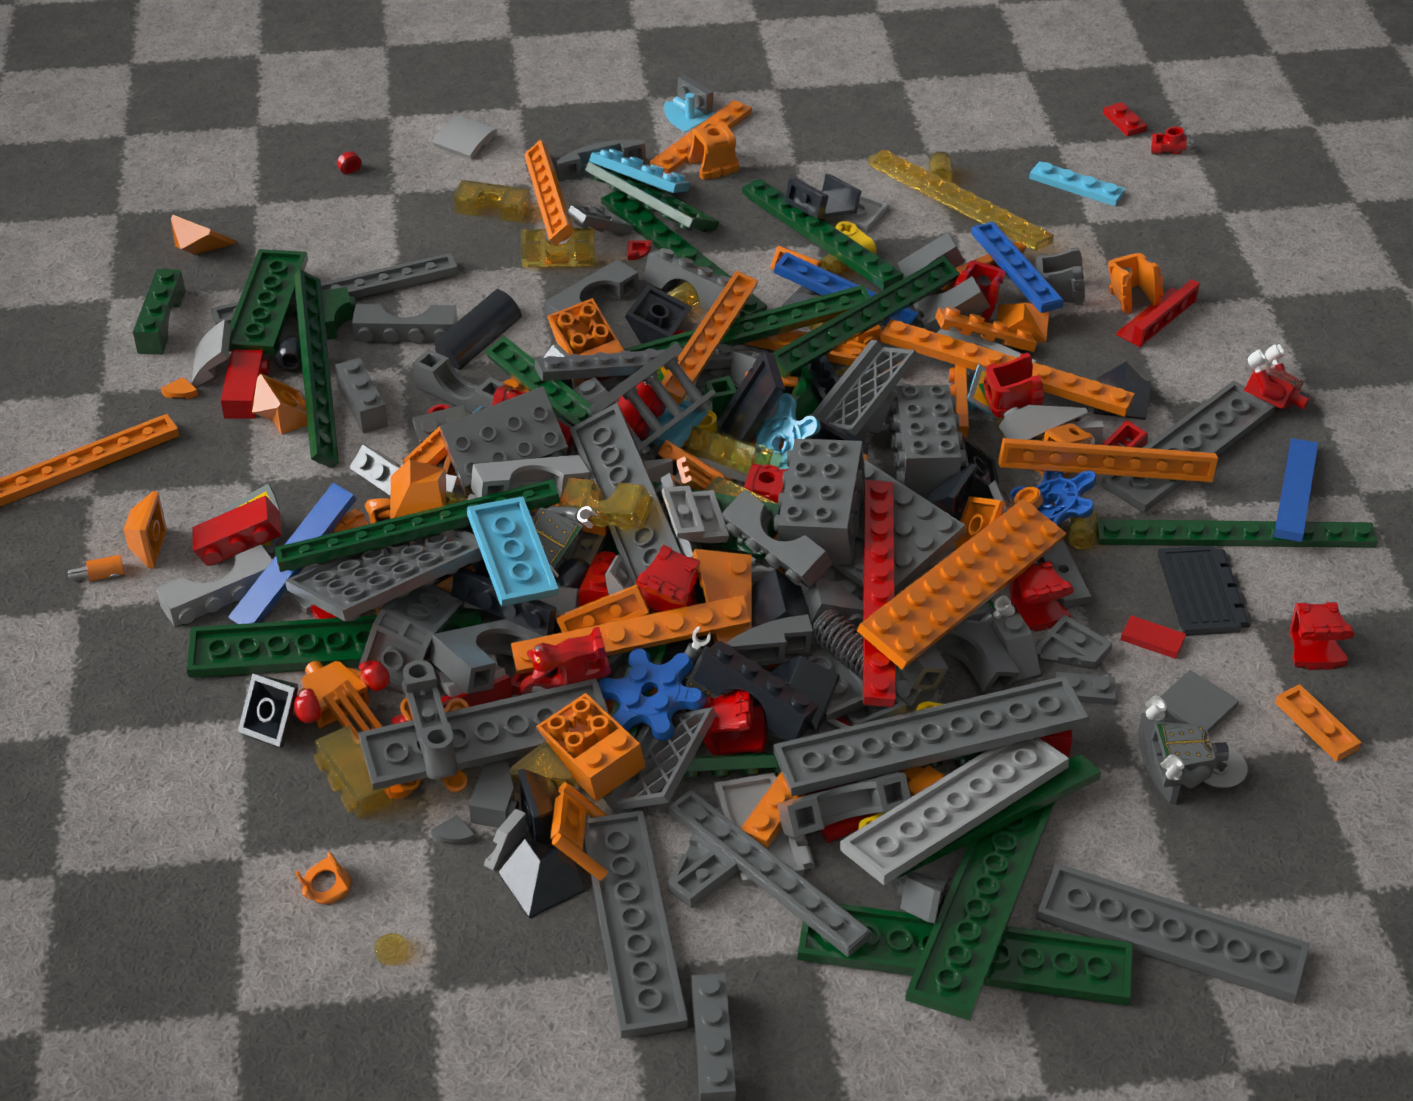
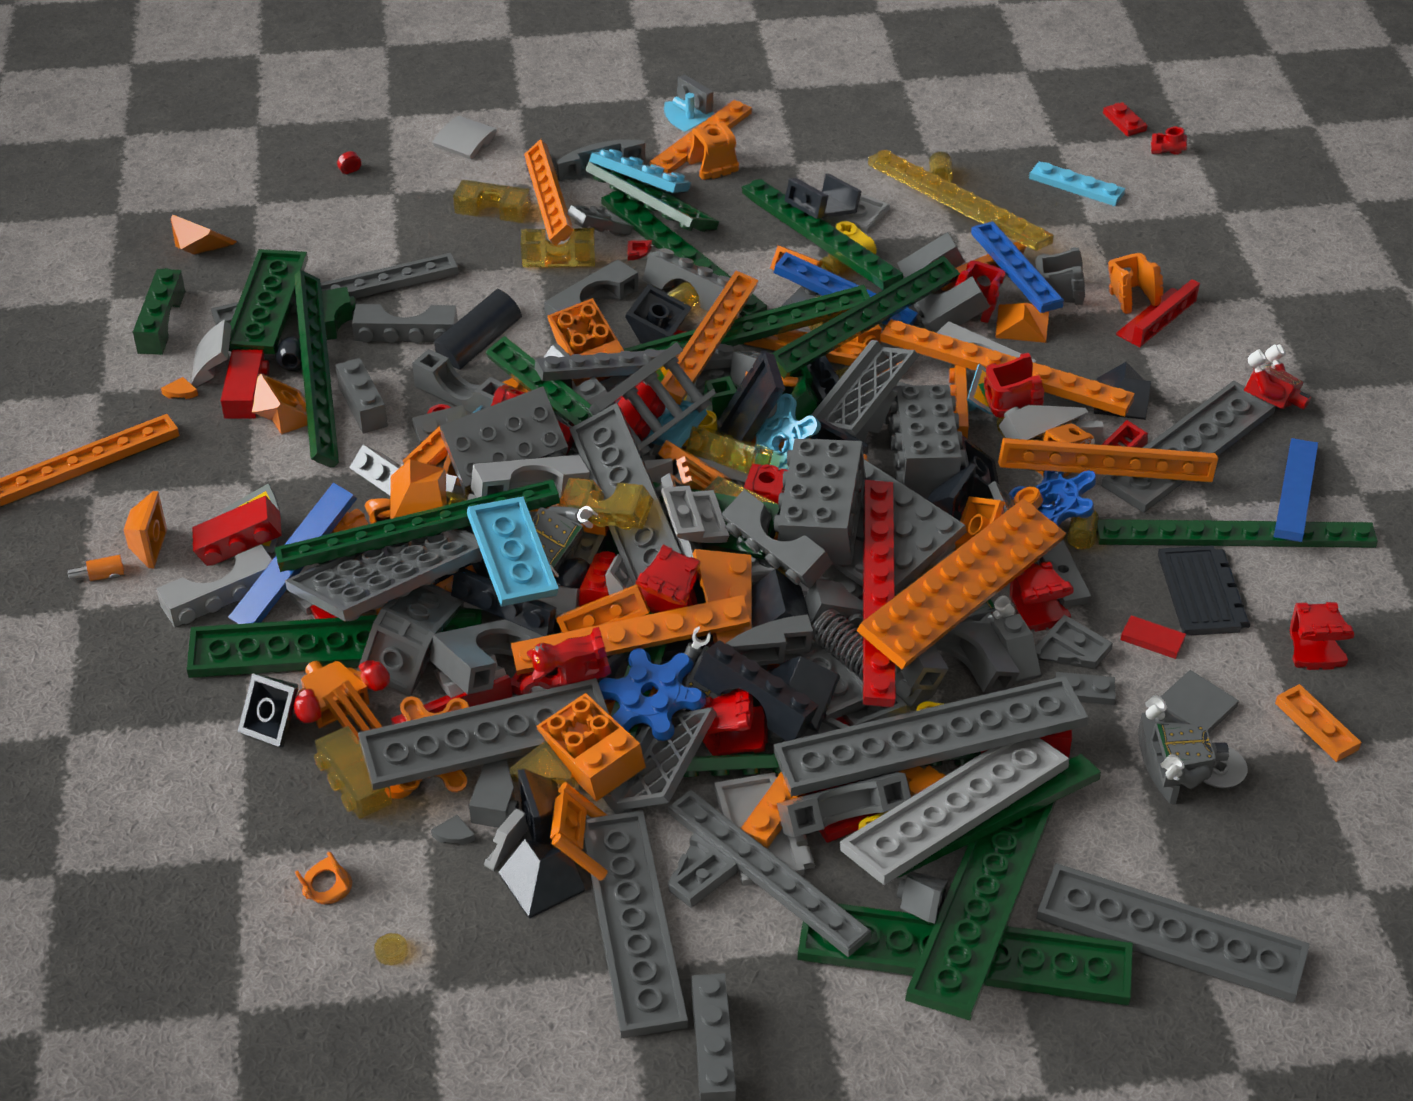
dark grey plate [402,660,458,779] -> none
orange wing [935,306,1037,352] -> none

